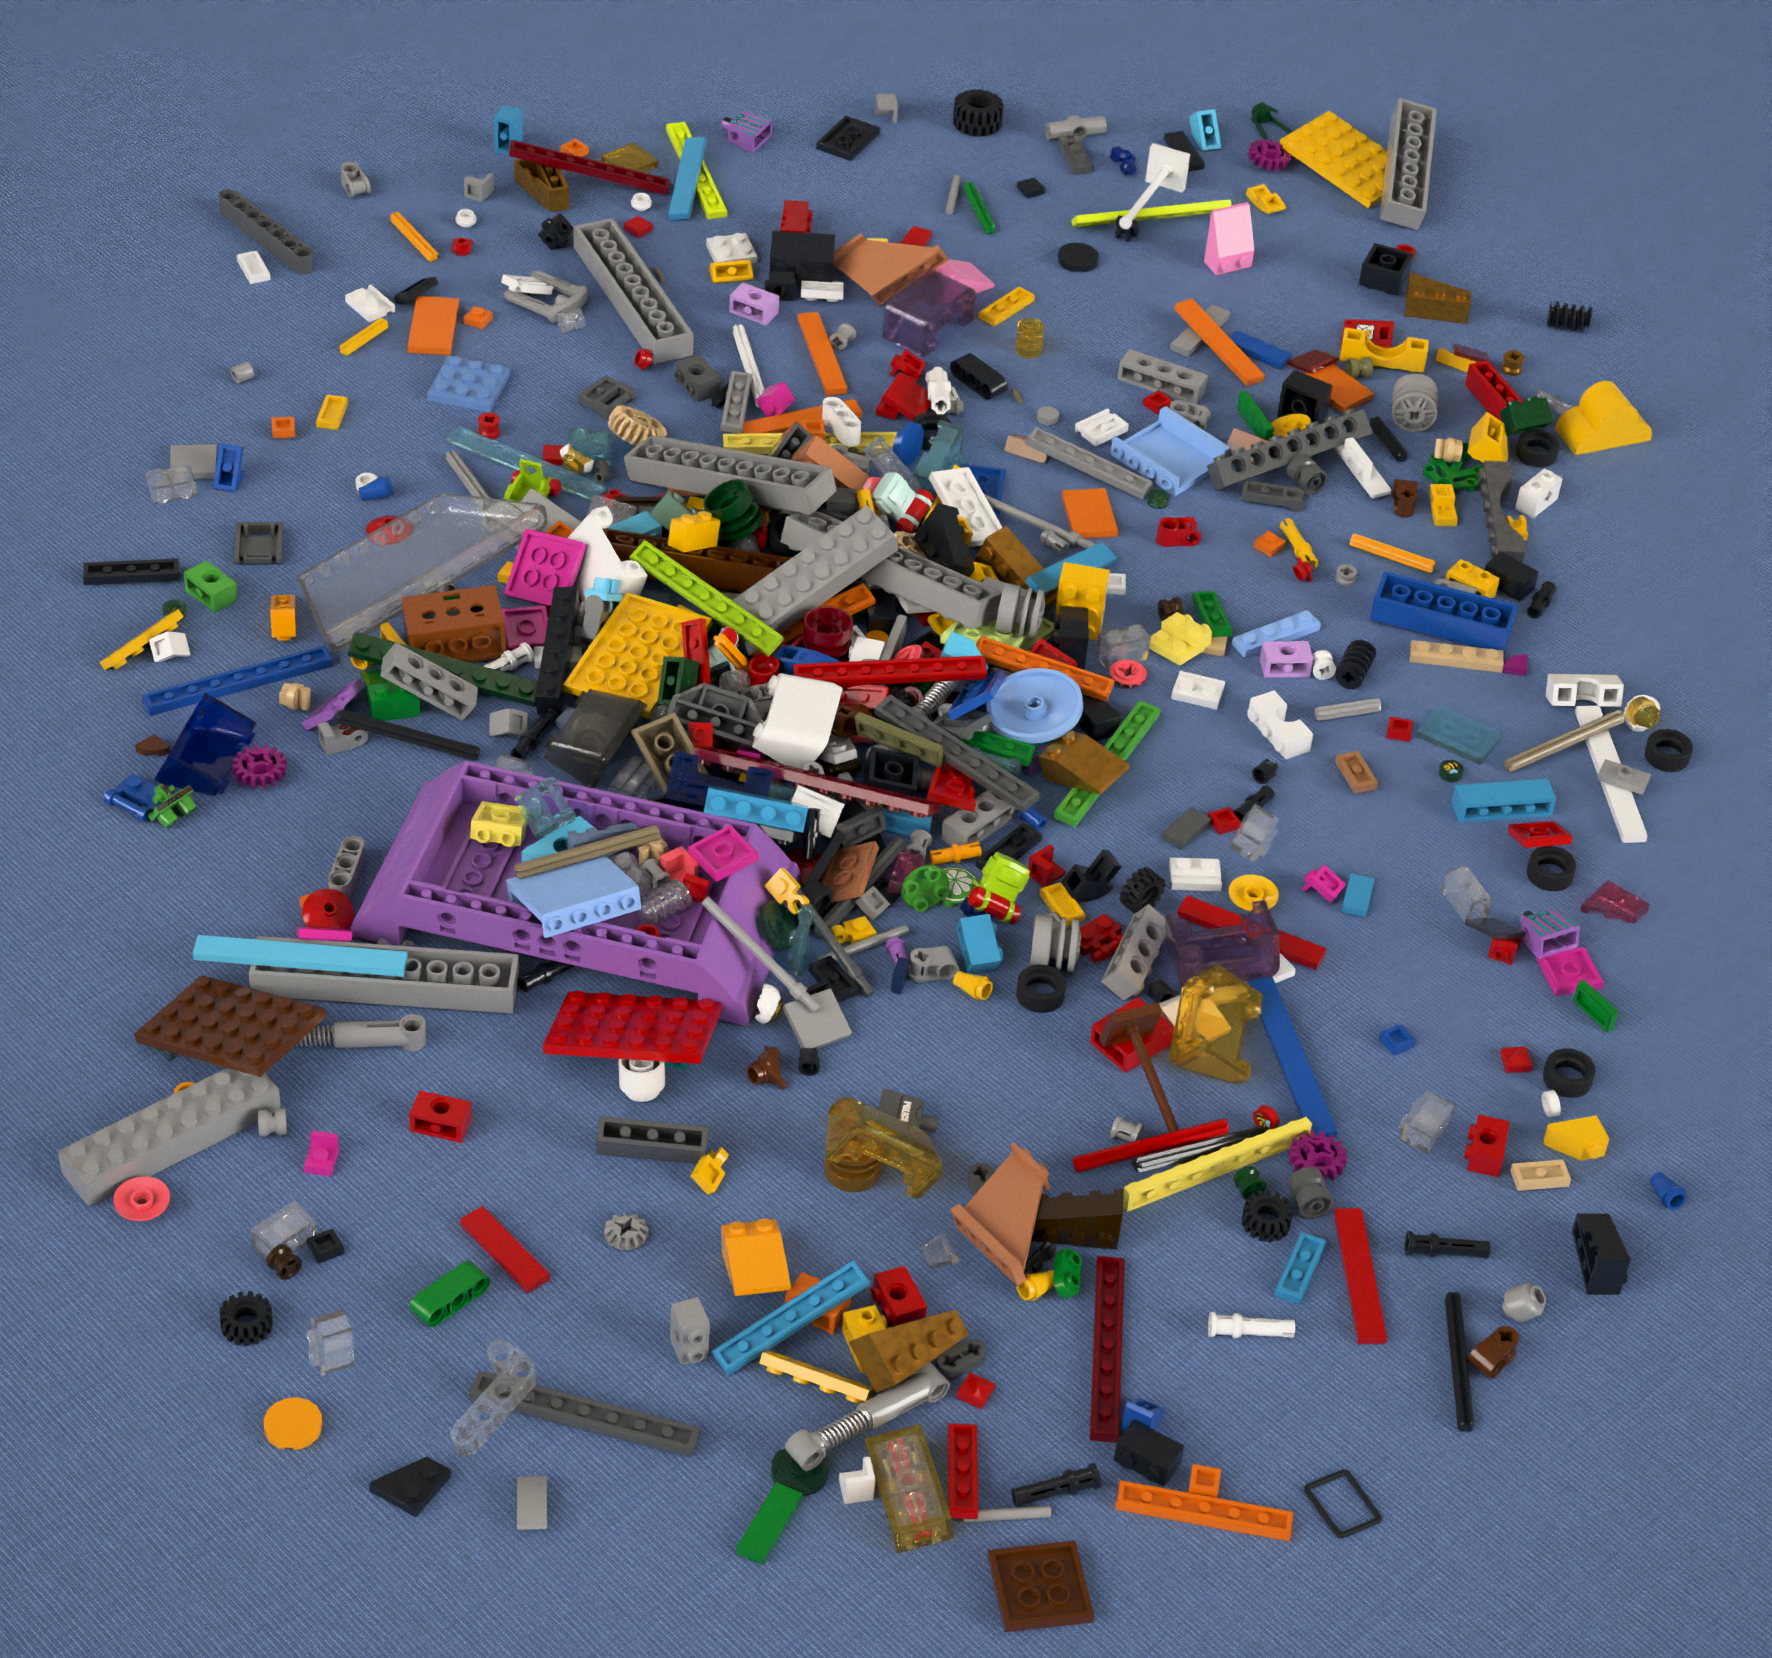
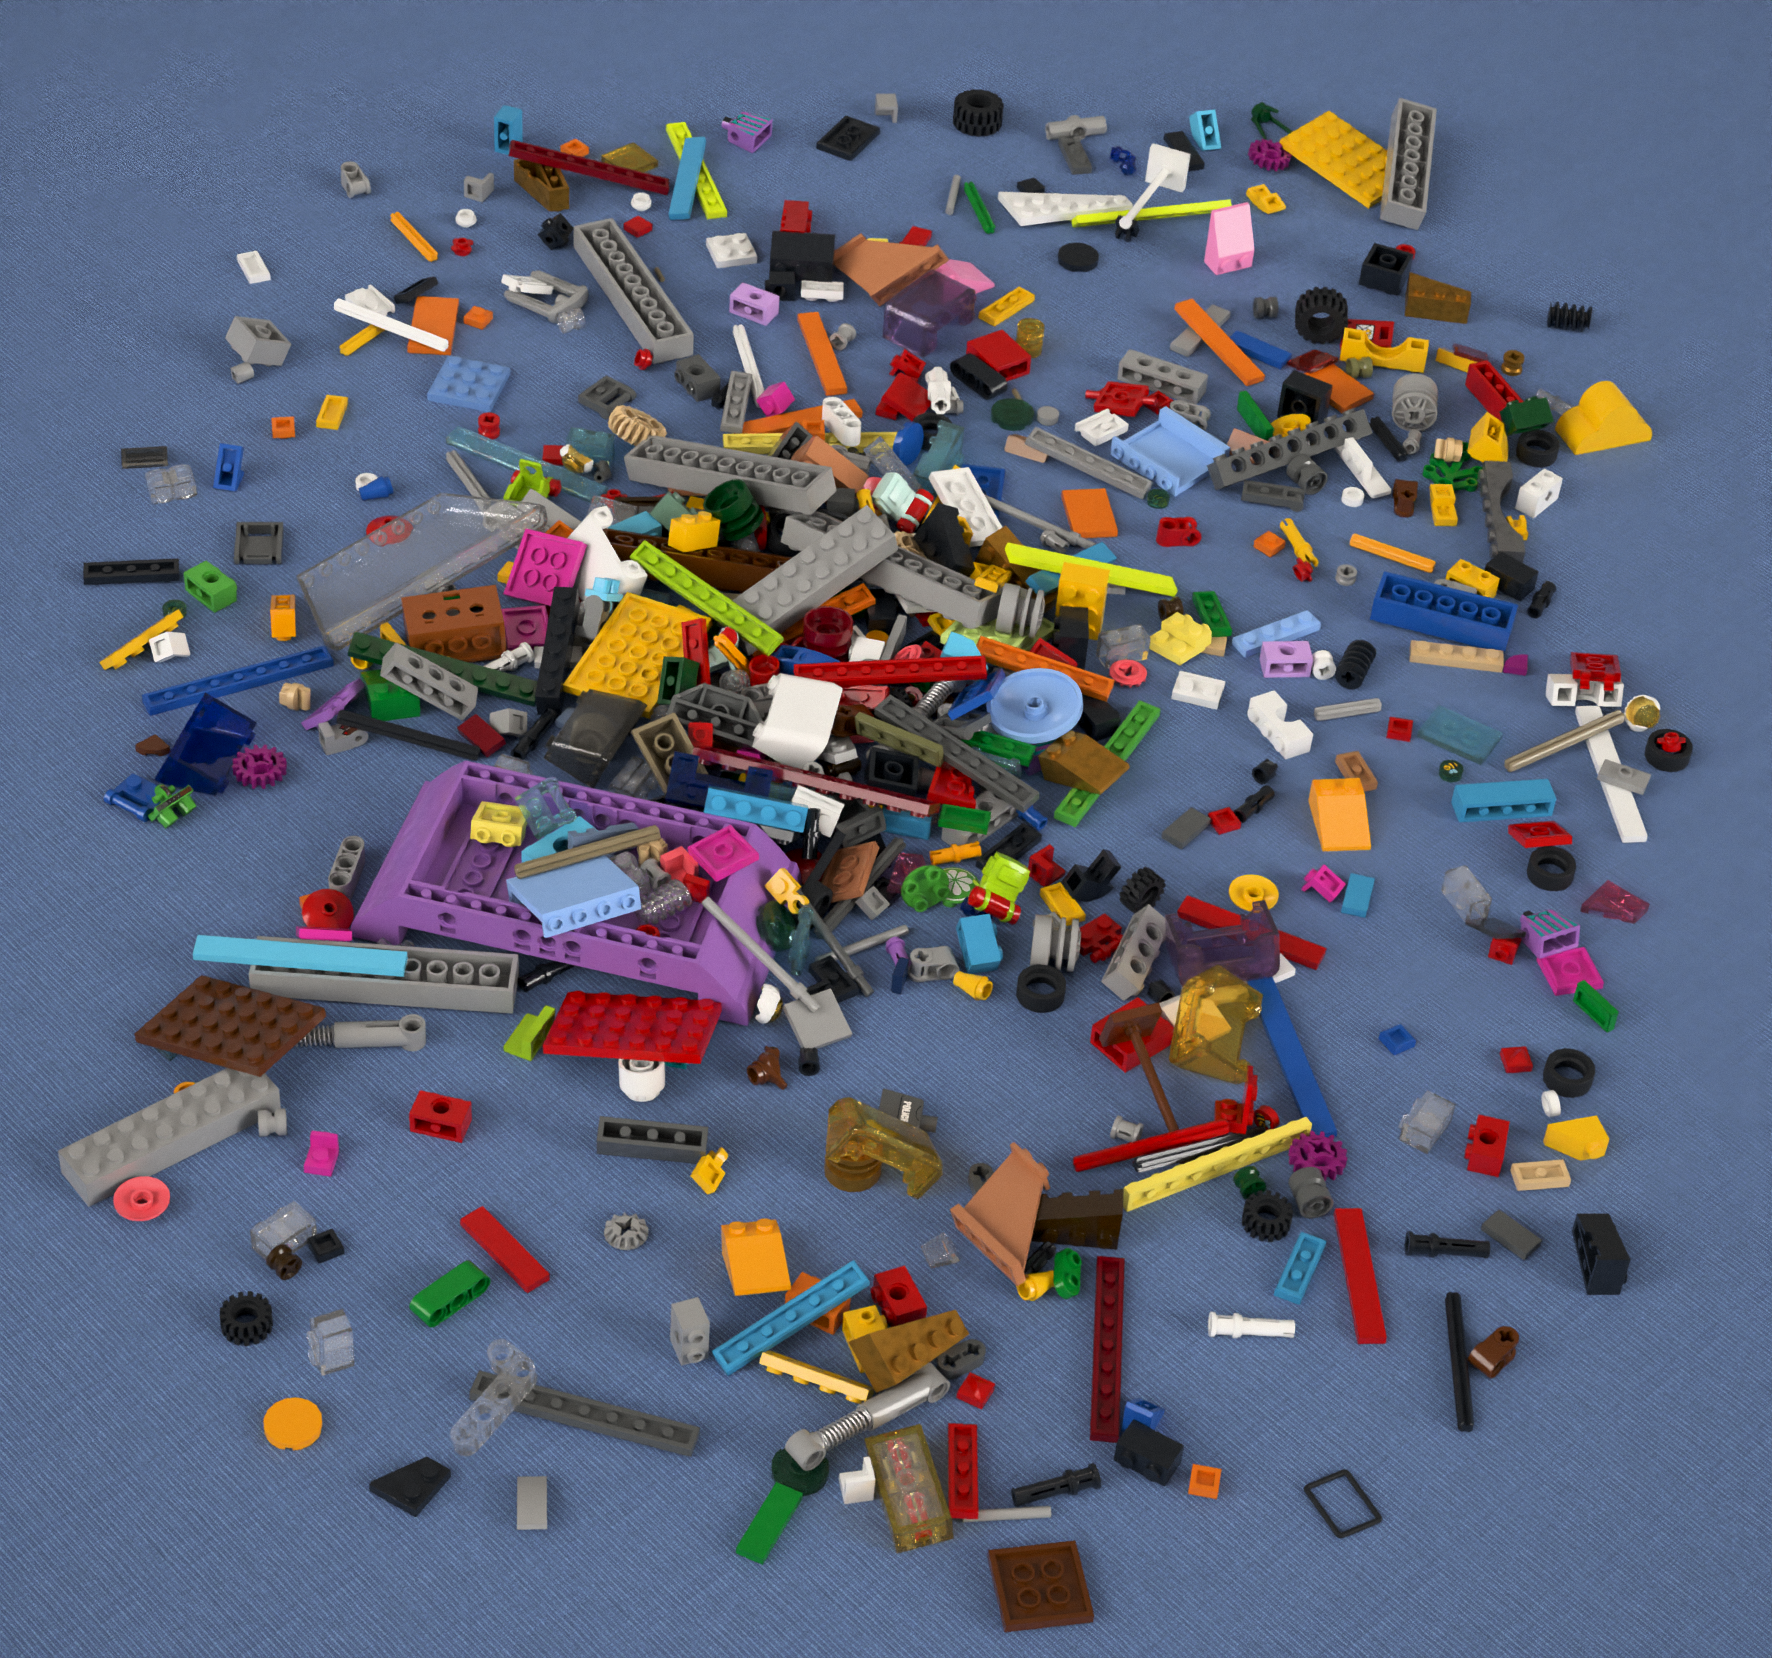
light grey tile [170,444,217,480] -> none
dark grey beam [219,189,313,275] -> none
yellow slope [708,260,754,284] -> none
yellow plate [830,916,877,945] -> none
light grey bush [904,829,932,862] -> none
orange tile [1115,1480,1294,1541] -> none
white plate [1169,858,1222,891] -> none
clear brick [1229,803,1279,862] -> none
light grey head [1502,1282,1546,1323] -> none
blue cone [1650,1172,1687,1210] -> none
none -> clear smoke tile [121,446,168,469]
none -> light grey brick [225,316,291,366]
none -> white axle [334,299,449,352]
none -> dark red tile [457,714,506,757]
none -> lime panel [503,1005,555,1061]
none -> green tile [938,804,991,835]
none -> red brick [966,329,1031,382]
none -> yellow tile [974,564,1012,593]
none -> clear green tile [990,398,1034,431]
none -> white wing [998,192,1133,226]
none -> neon yellow tile [1005,543,1178,597]
none -> red plate [1085,381,1158,417]
none -> red bracket [1214,1065,1258,1134]
none -> dark grey wheel [1253,297,1278,318]
none -> black tyre [1295,286,1348,344]
none -> light orange slope [1308,778,1371,851]
none -> white tile [1341,487,1364,507]
none -> light grey pin [1403,430,1422,454]
none -> dark grey tile [1481,1209,1542,1260]
none -> red tile [1570,652,1621,691]
none -> red plate [1657,732,1686,752]

